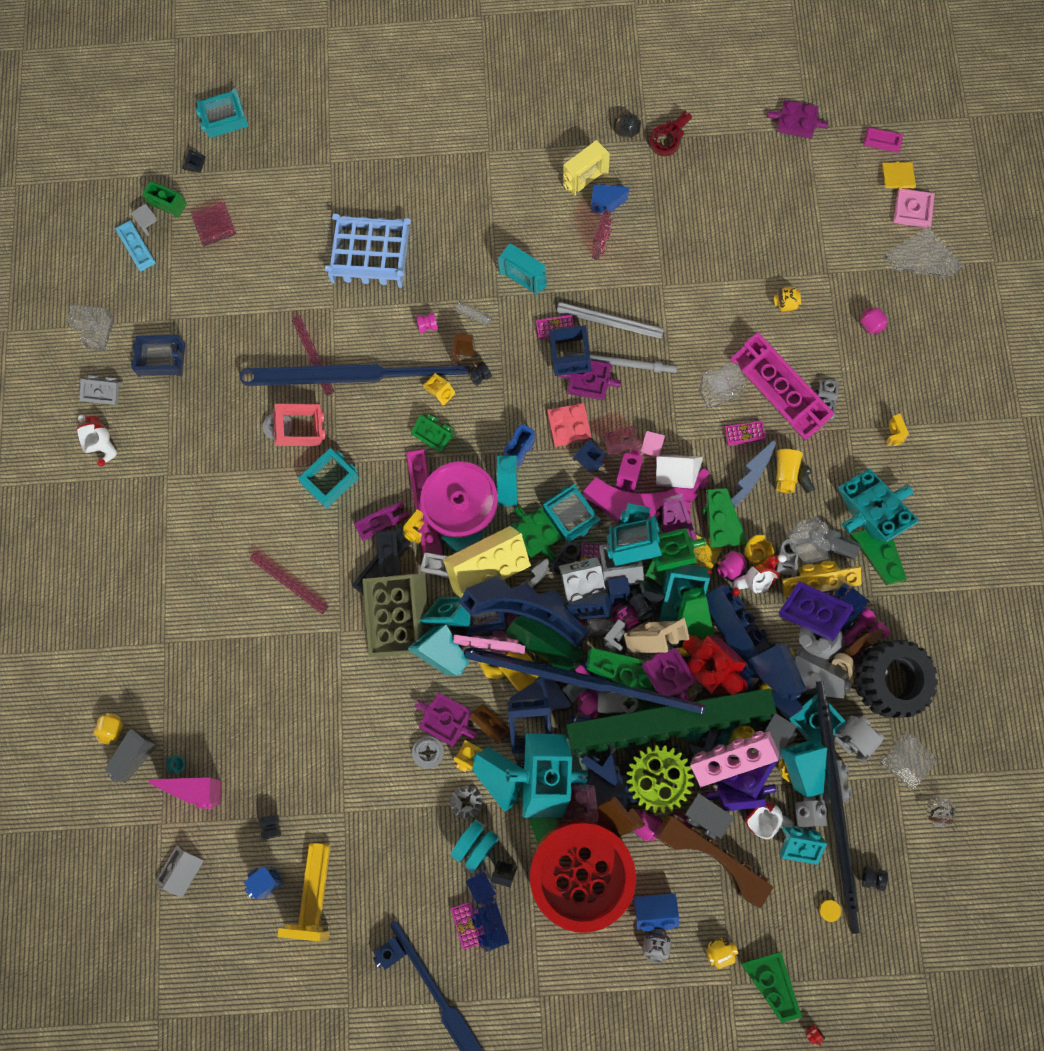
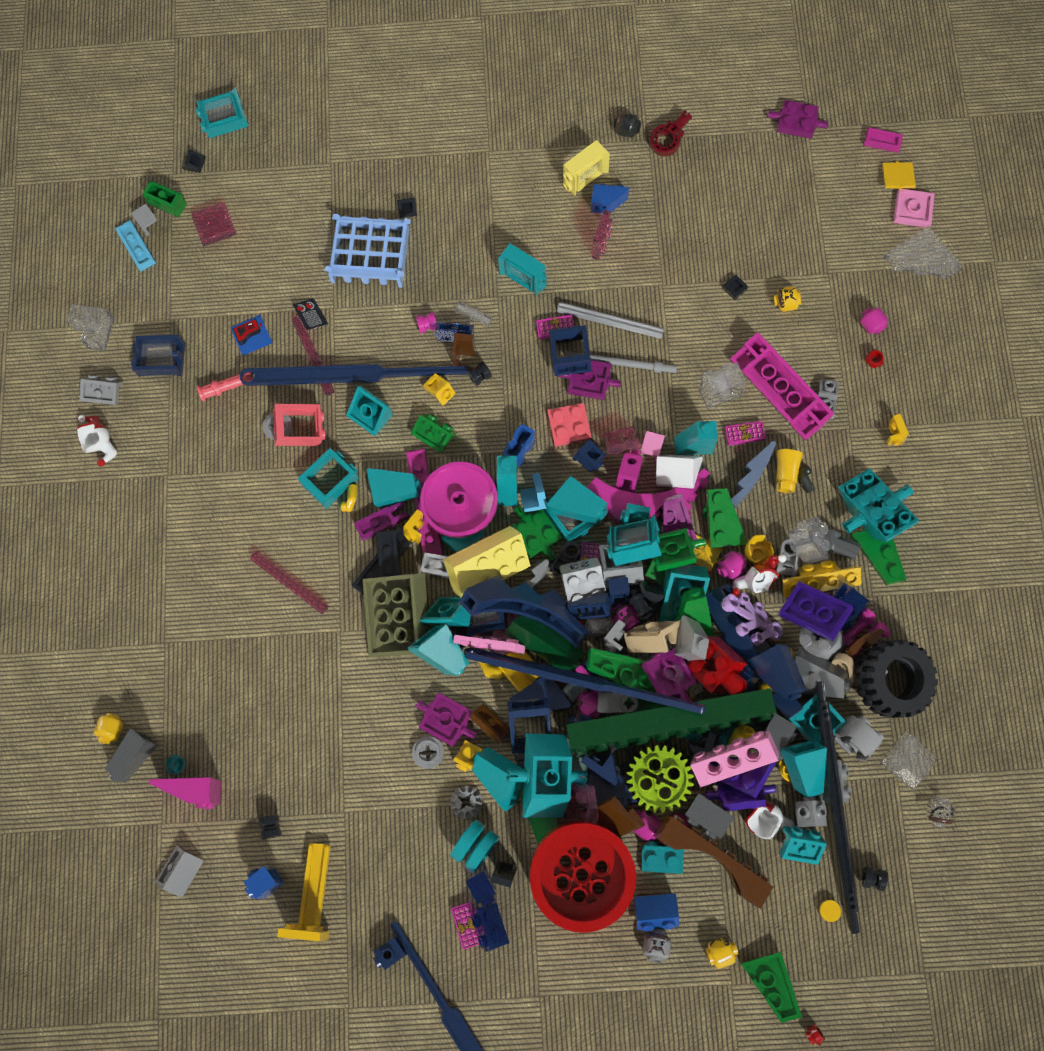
none -> coral pin [197,373,254,402]
none -> sticker [231,315,272,356]
none -> black sticker [293,299,328,330]
none -> yellow arm [341,484,357,512]
none -> teal slope [346,385,393,436]
none -> teal slope [366,468,423,509]
none -> black slope [397,198,417,218]
none -> clear blue bracket [435,322,475,342]
none -> medium azure panel [520,473,547,512]
none -> teal slope [546,476,608,524]
none -> teal bracket [641,842,685,874]
none -> teal slope [674,421,718,456]
none -> light grey slope [674,615,709,661]
none -> lavender plant [721,592,783,646]
none -> black tile [722,275,749,300]
none -> red plate [865,350,884,368]

